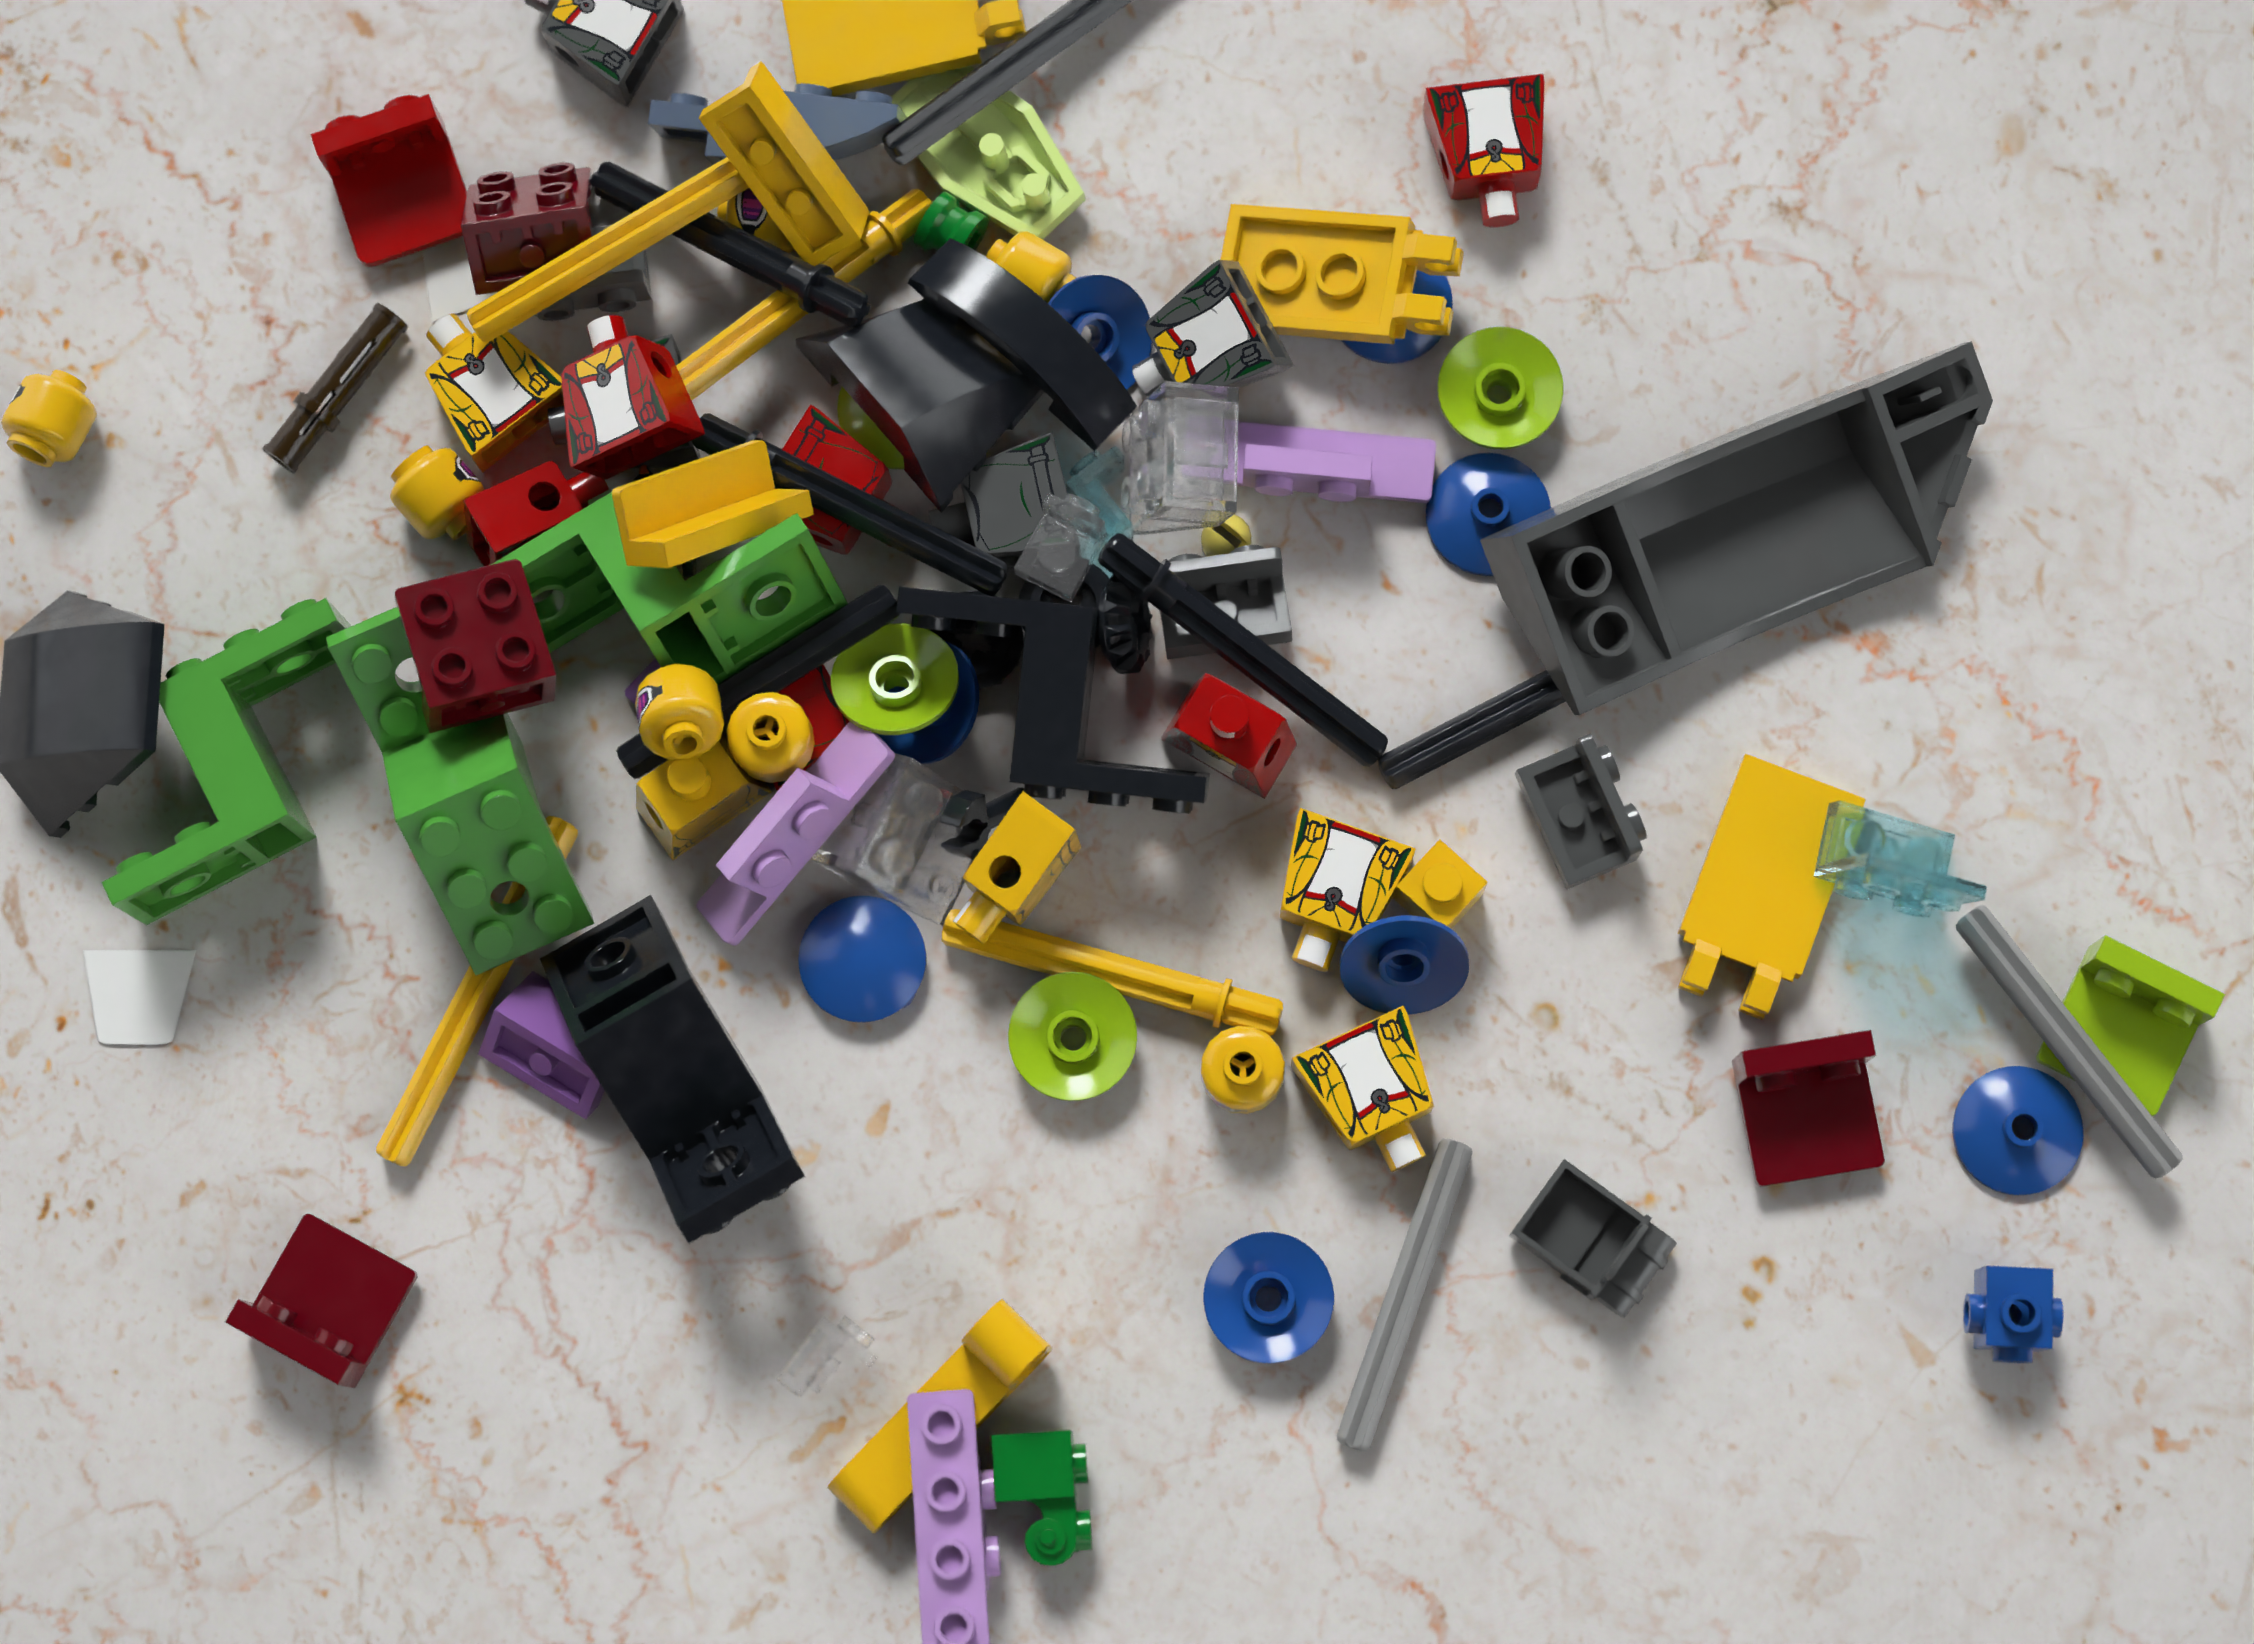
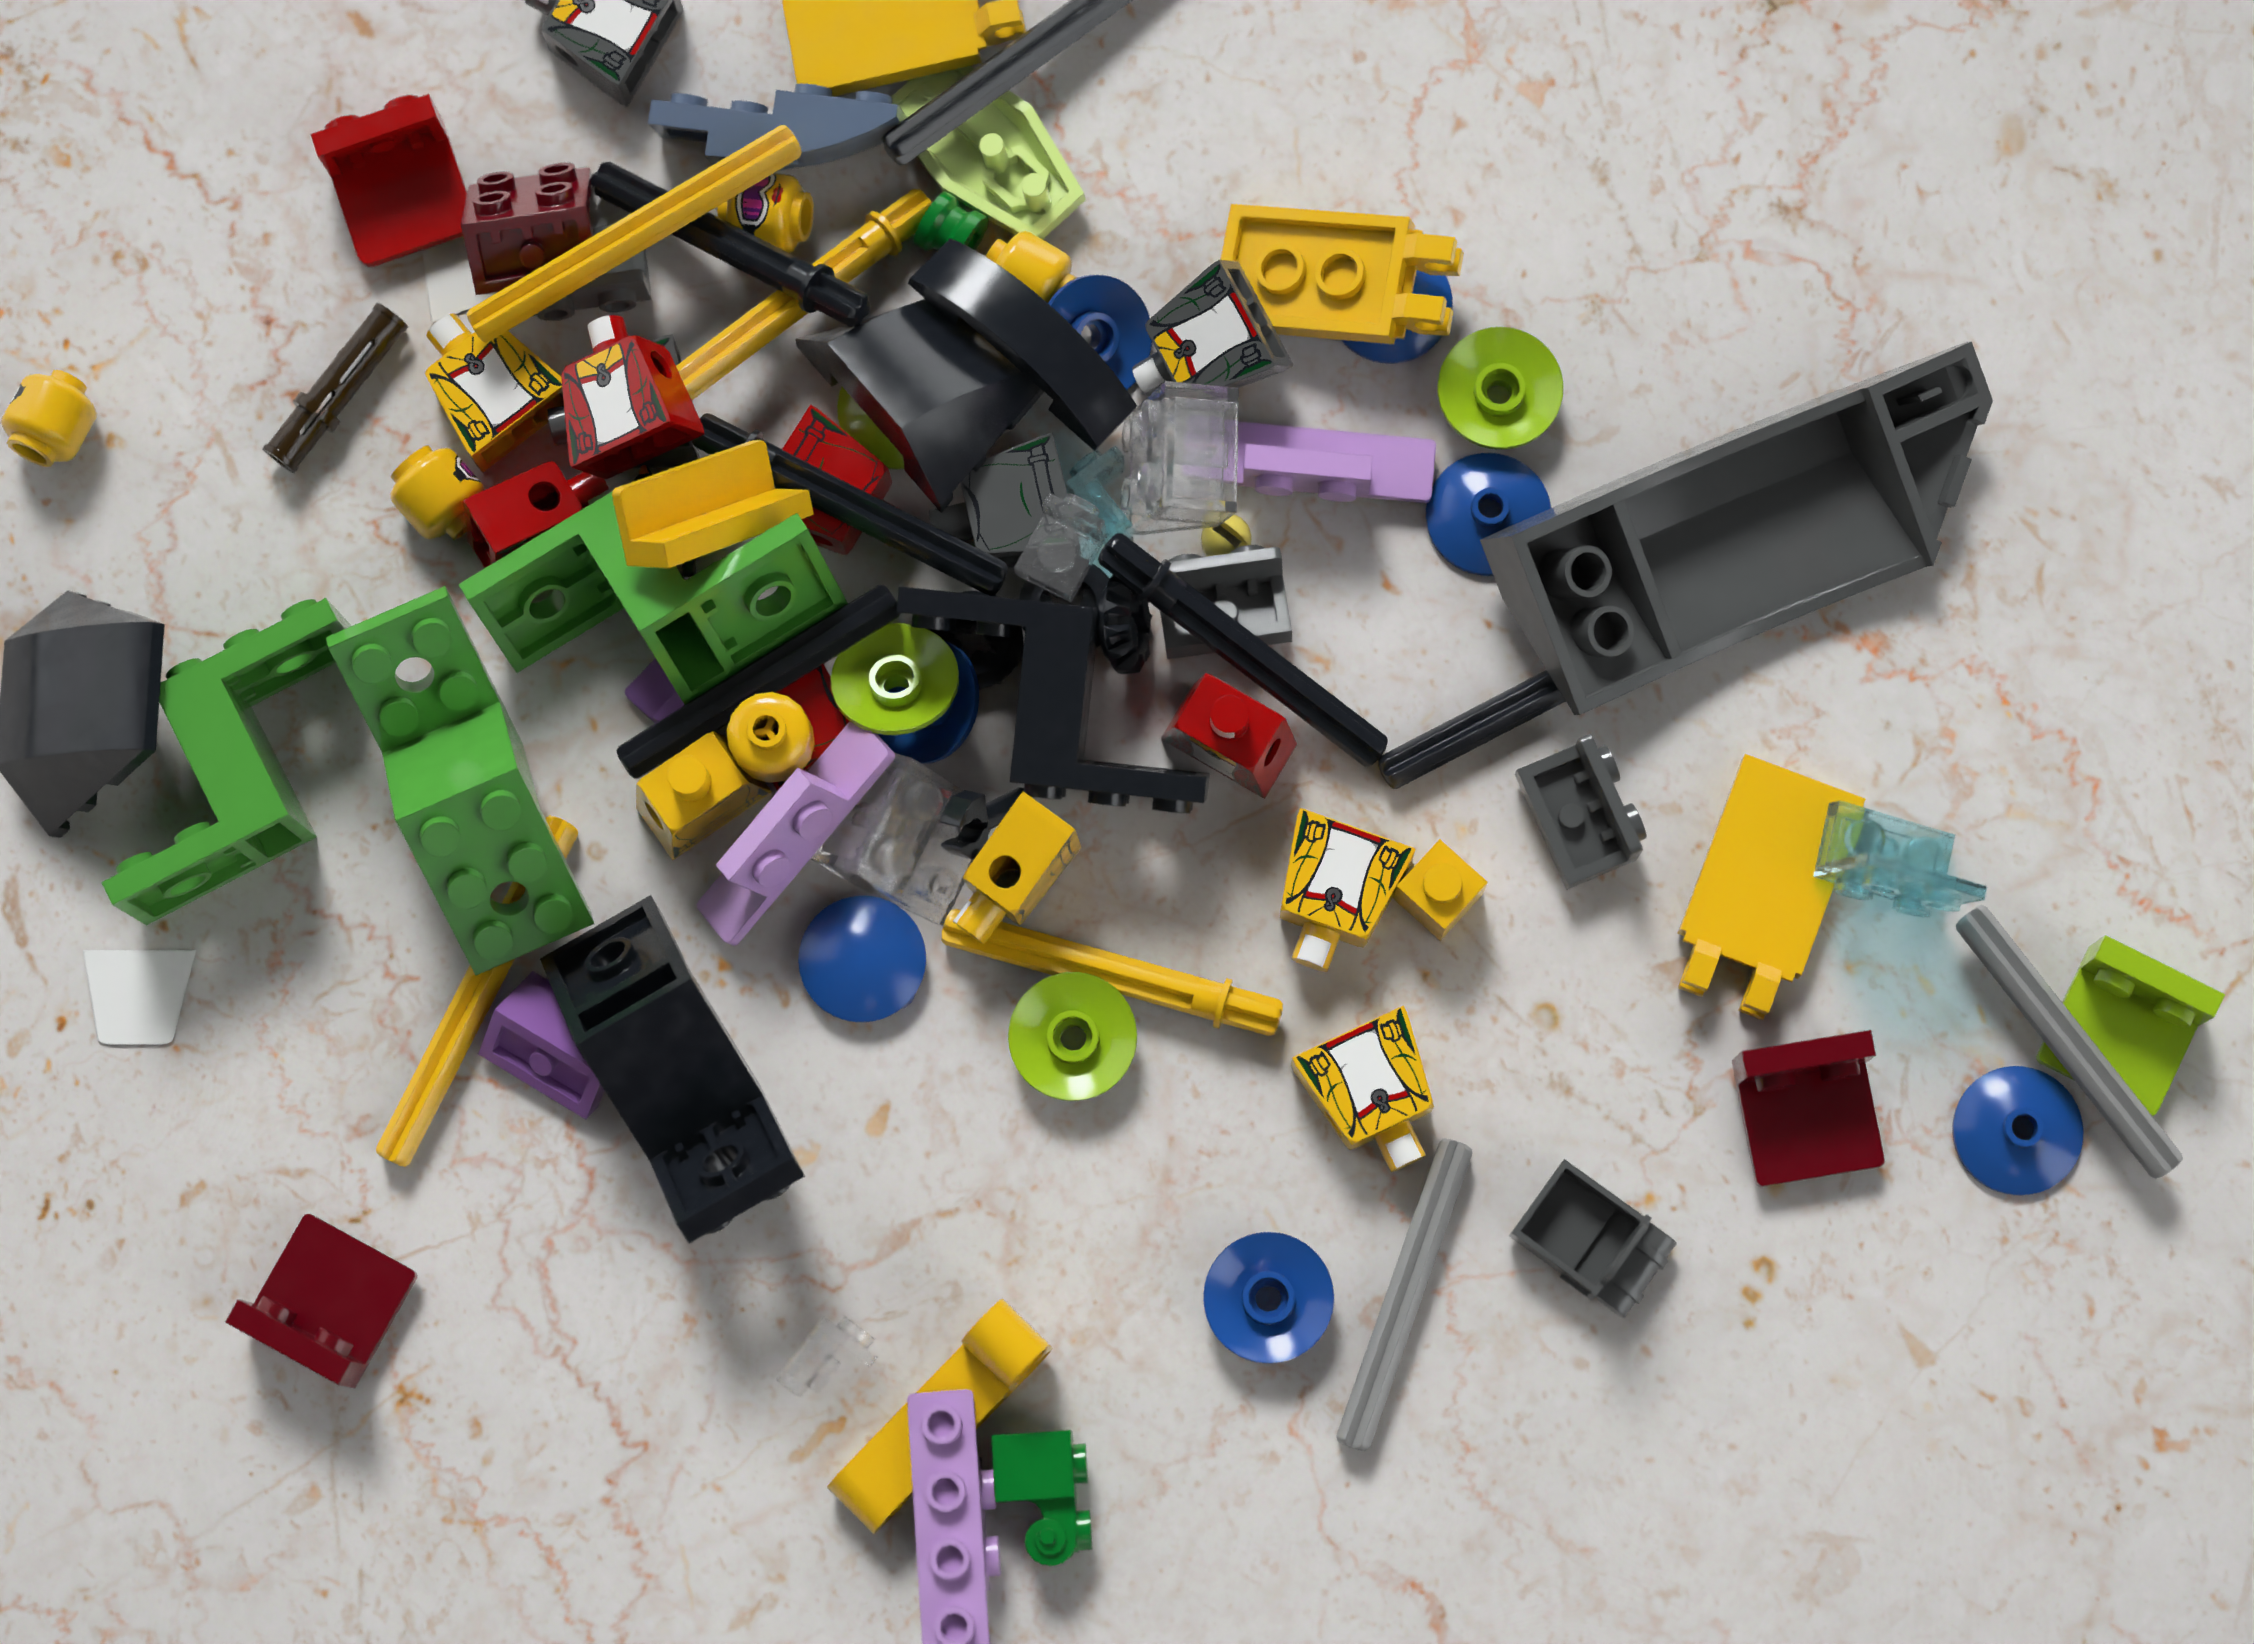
dark red bracket [395,559,556,734] -> none
yellow head [635,663,724,760] -> none
yellow panel [699,61,869,266] -> none
yellow head [1201,1026,1285,1114] -> none
blue dish [1340,915,1469,1015] -> none
torso [1423,74,1545,228] -> none
blue brick [1963,1266,2063,1363] -> none

